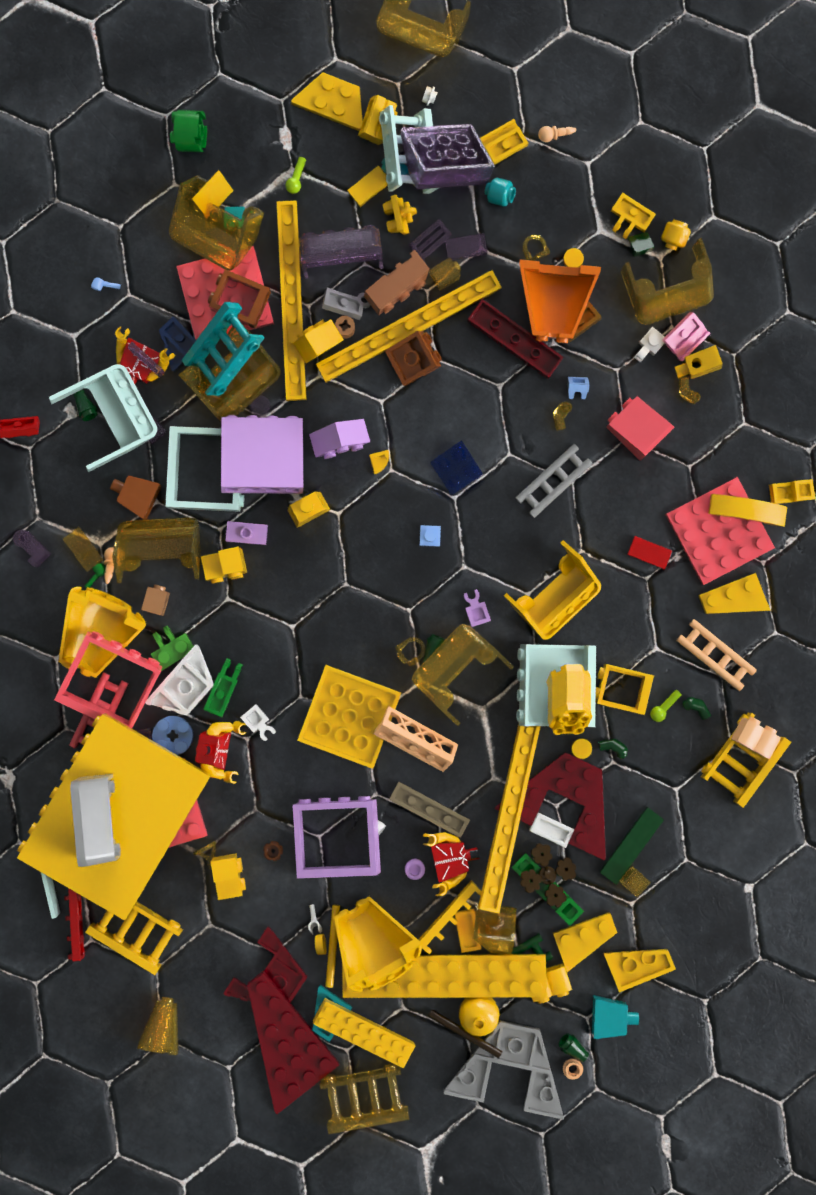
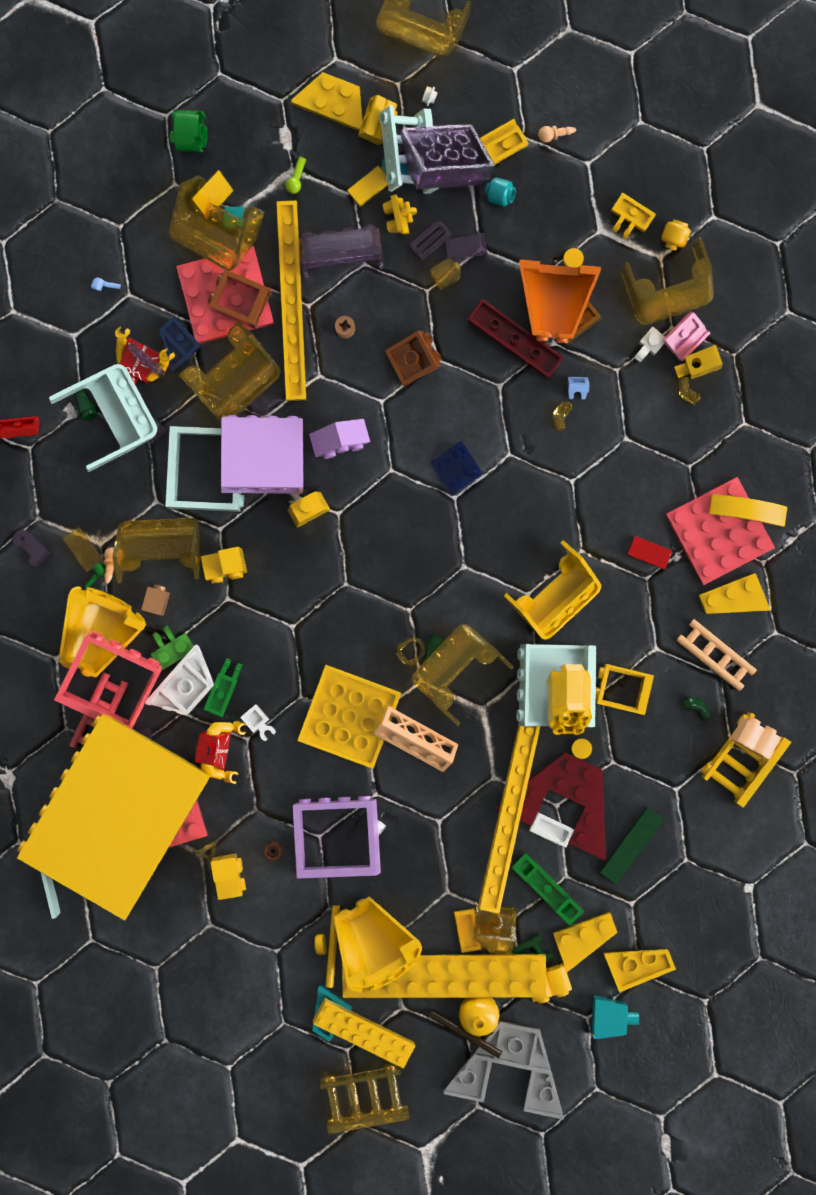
red hinge [64,888,85,961] -> none
windscreen [70,774,121,867] -> none
yellow fence [85,902,183,975] -> none
dark orange torso [110,475,162,520] -> none
clear yellow cone [137,997,178,1055] -> none
medium blue plate [152,716,194,755] -> none
teal fence [181,302,264,396] -> none
dark red wing [223,926,308,1003] -> none
lavender plate [226,521,268,545] -> none
dark red wing [247,971,340,1114] -> none
yellow brick [293,319,344,363] -> none
white hand [308,904,322,935] -> none
yellow plate [316,270,502,383] -> none
light grey hinge [322,288,371,320] -> none
nougat wedge [364,250,430,315] -> none
yellow tile [369,450,389,475] -> none
dark tan plate [389,781,470,838] -> none
lavender tile [405,859,425,880] -> none
yellow hinge [418,880,481,954] -> none
light blue plate [420,525,441,547] -> none
torso [423,832,479,896] -> none
lavender plate [464,589,491,627] -> none
light grey bar [515,444,593,518] -> none
dark brown plant [520,843,576,907] -> none
clear yellow piece [523,234,550,261] -> none
dark green cone [558,1033,589,1062] -> none
light nougat plate [563,1058,583,1080] -> none
dark green arm [599,739,628,759] -> none
coral slope [606,396,674,461] -> none
clear yellow brick [619,866,651,898] -> none
dark green slope [628,232,655,257] -> none
lime bar [650,690,682,722] -> none
yellow slope [769,479,815,504] -> none

